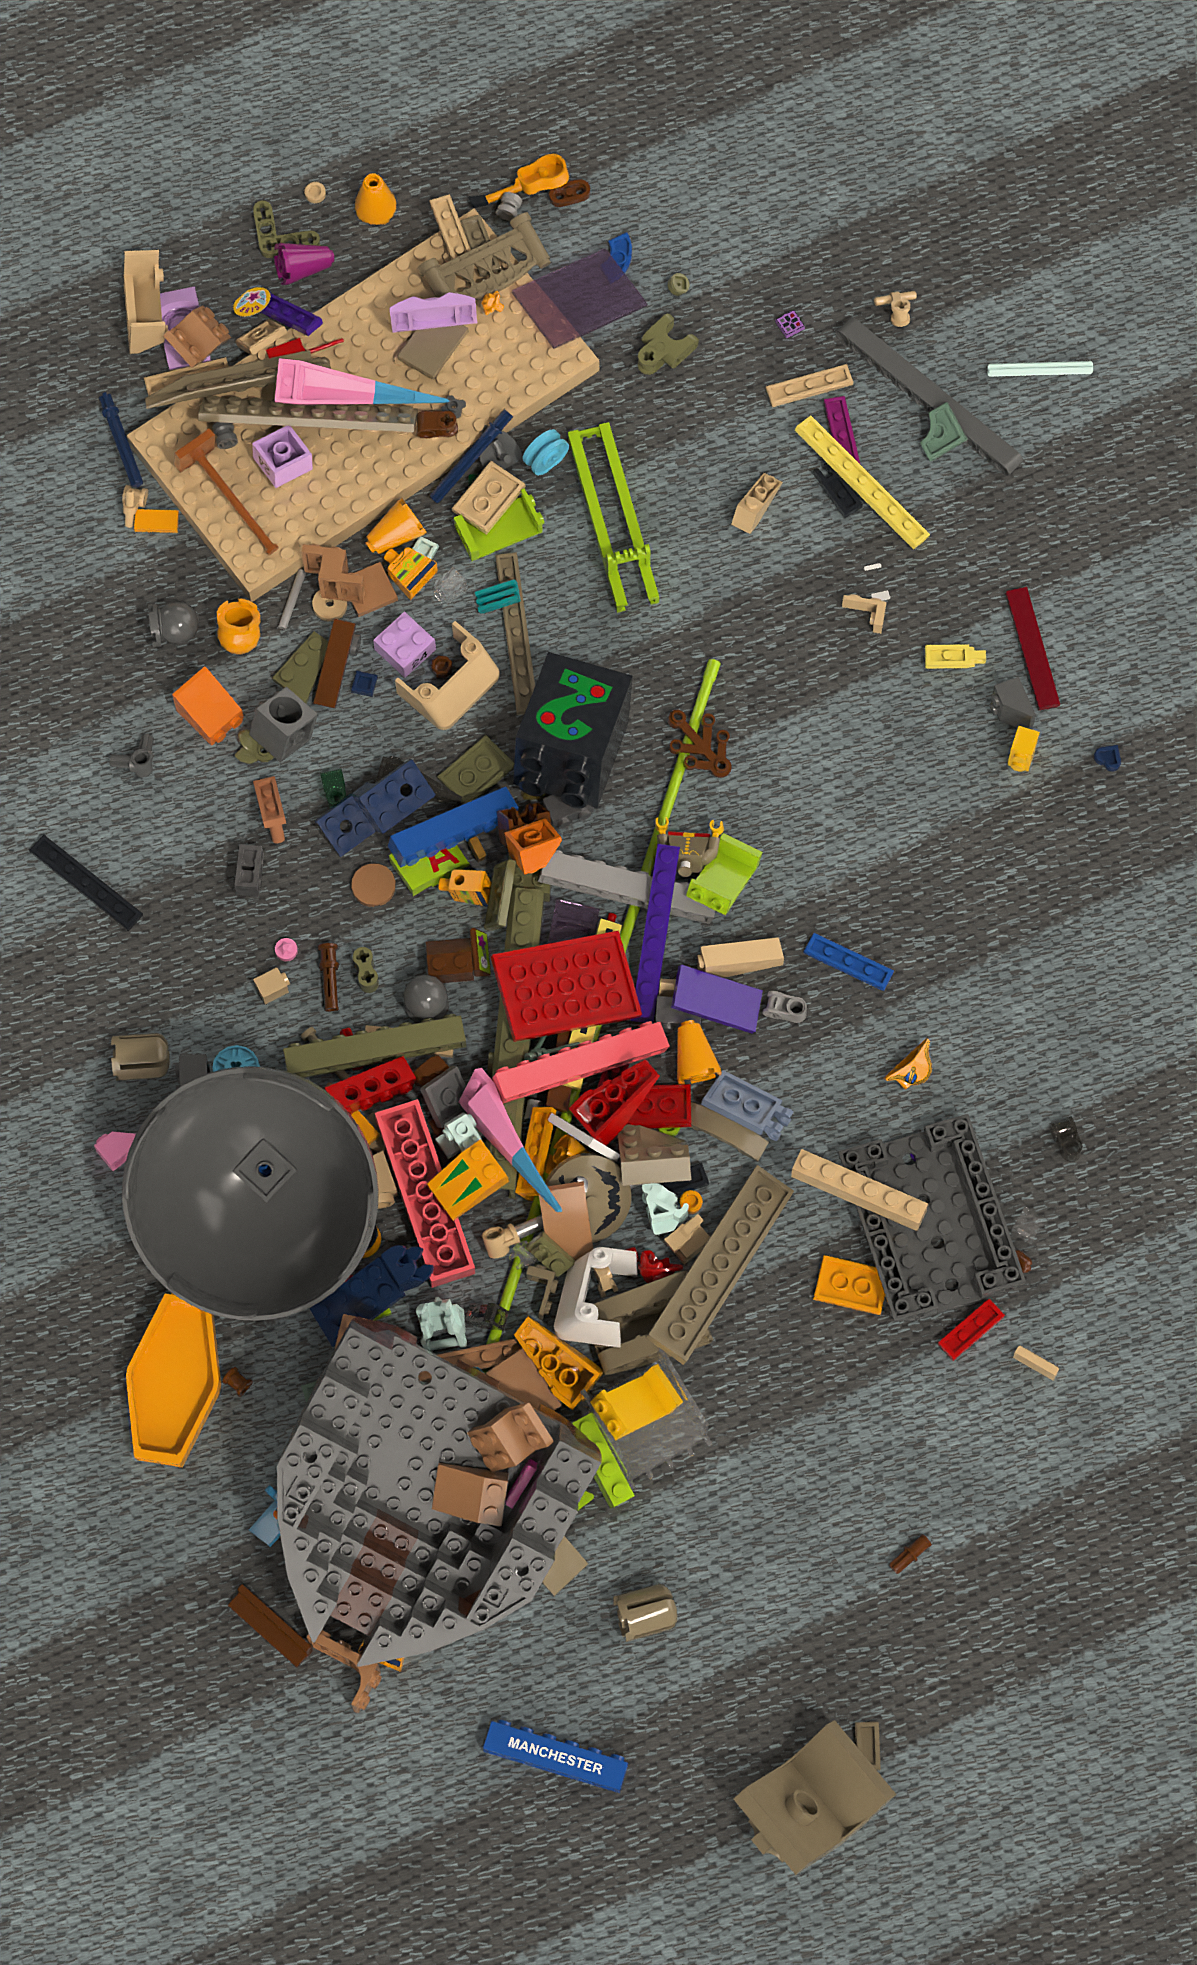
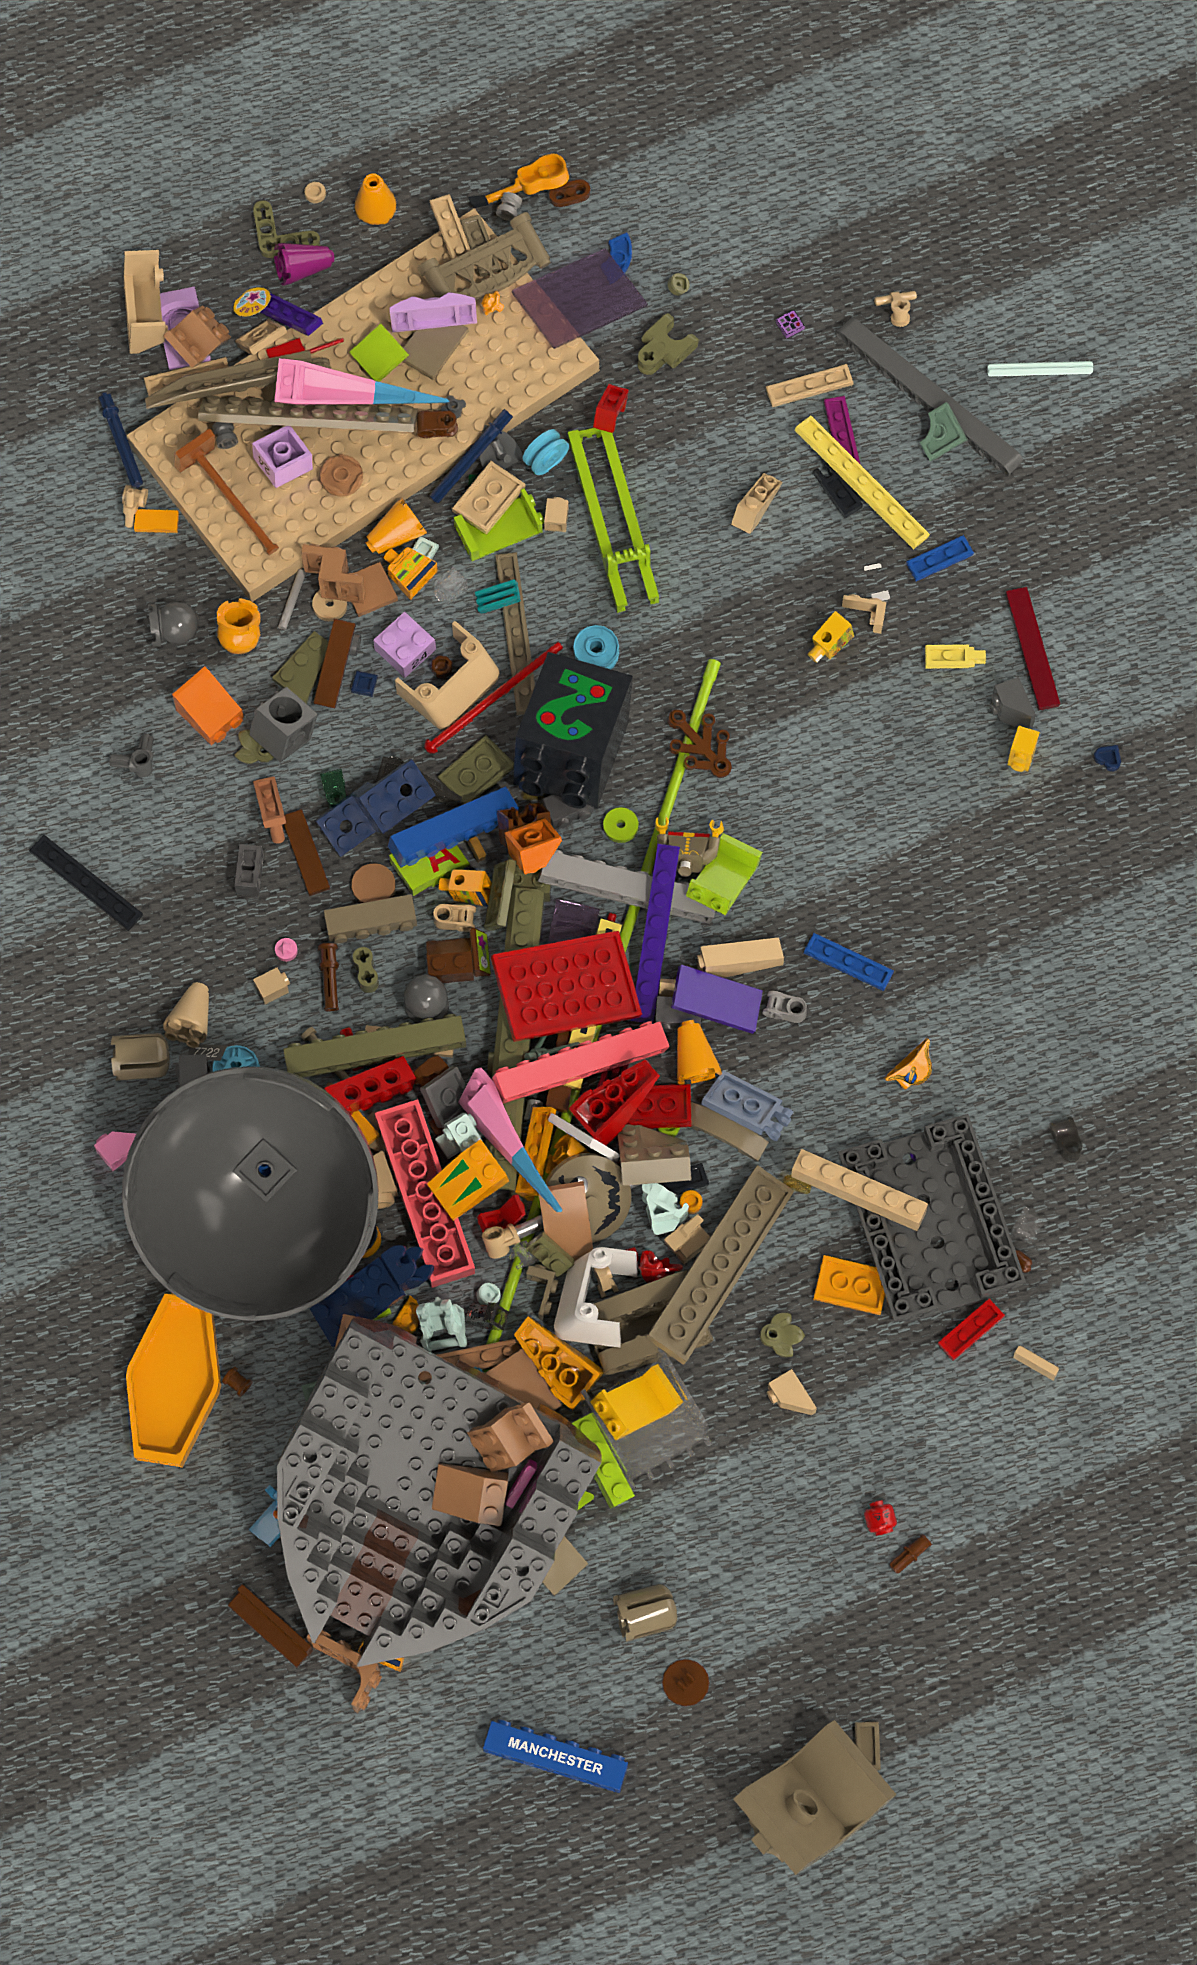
none -> tan cone [163,982,209,1048]
none -> dark grey sticker [187,1044,227,1061]
none -> reddish brown tile [284,809,330,896]
none -> medium nougat tile [320,455,363,497]
none -> dark tan brick [324,894,417,943]
none -> lime tile [350,324,409,382]
none -> light orange tile [392,1295,420,1334]
none -> red bar [424,642,563,754]
none -> tan piece [433,904,476,932]
none -> light aqua tile [476,1283,501,1307]
none -> red bracket [477,1194,526,1233]
none -> tan brick [544,497,569,532]
none -> medium azure wheel [573,625,619,669]
none -> red panel [593,384,629,433]
none -> lime piece [603,807,639,843]
none -> reddish brown piece [662,1659,709,1706]
none -> olive plate [760,1313,805,1357]
none -> tan slope [767,1369,816,1415]
none -> clear yellow tile [782,1174,812,1194]
none -> yellow torso [808,611,854,663]
none -> red head [864,1500,897,1536]
none -> blue tile [906,535,974,581]

